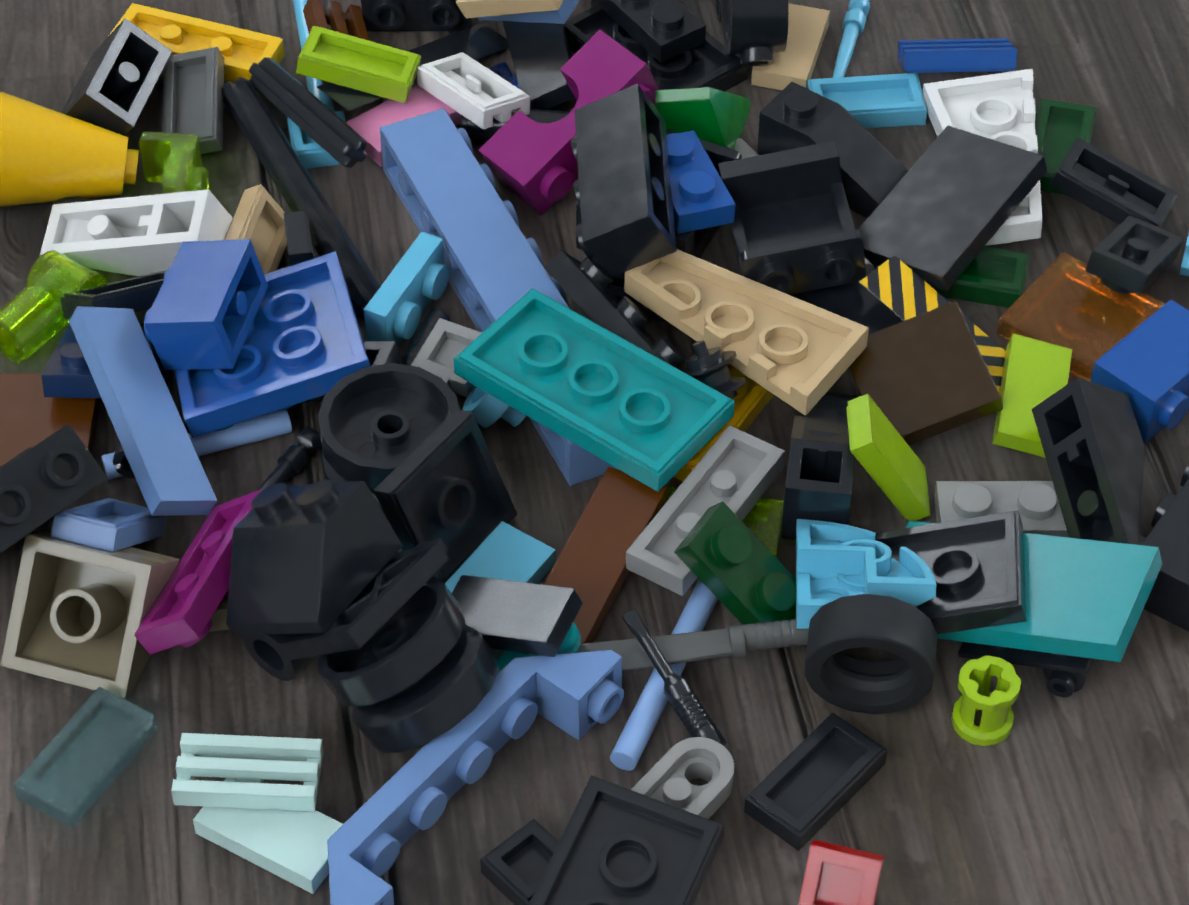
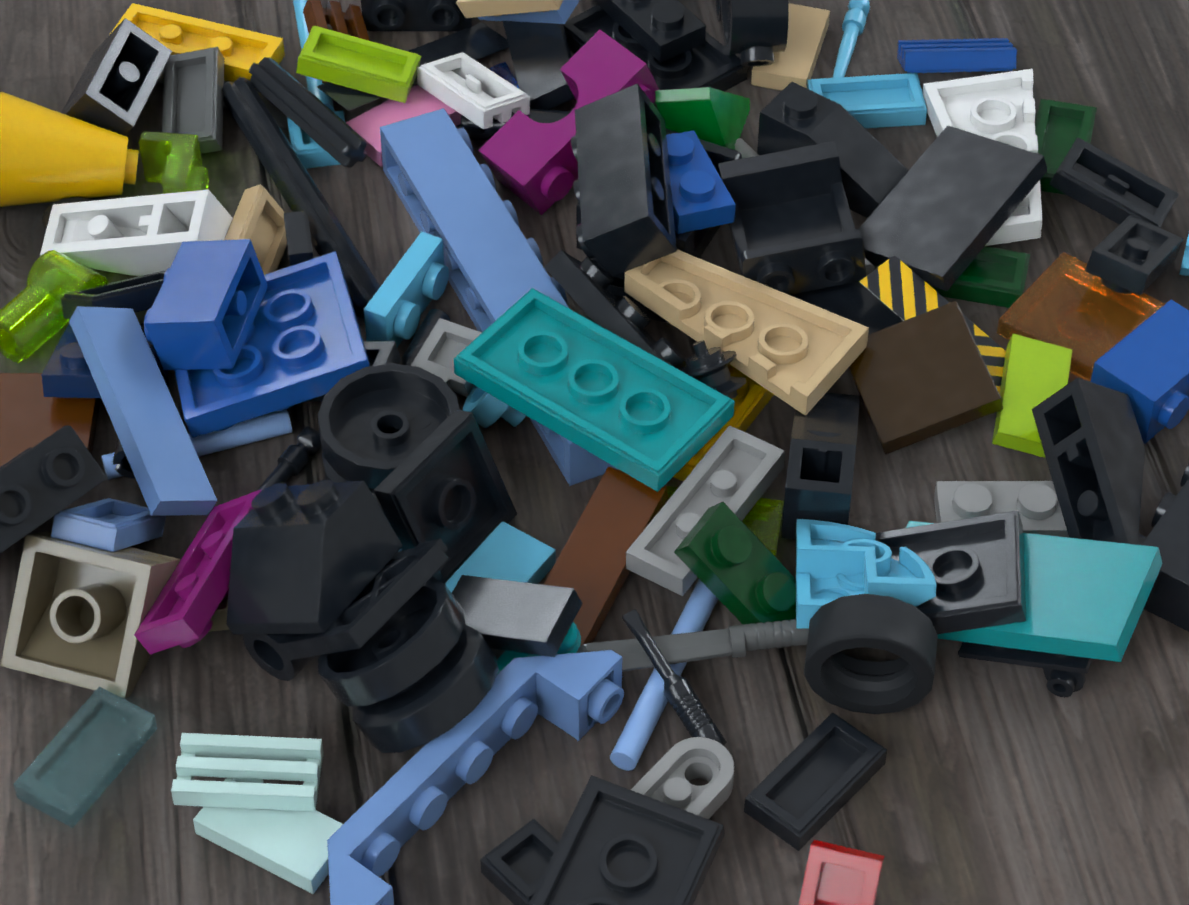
lime tile [846,394,931,521] -> none
lime bush [951,655,1021,746] -> none

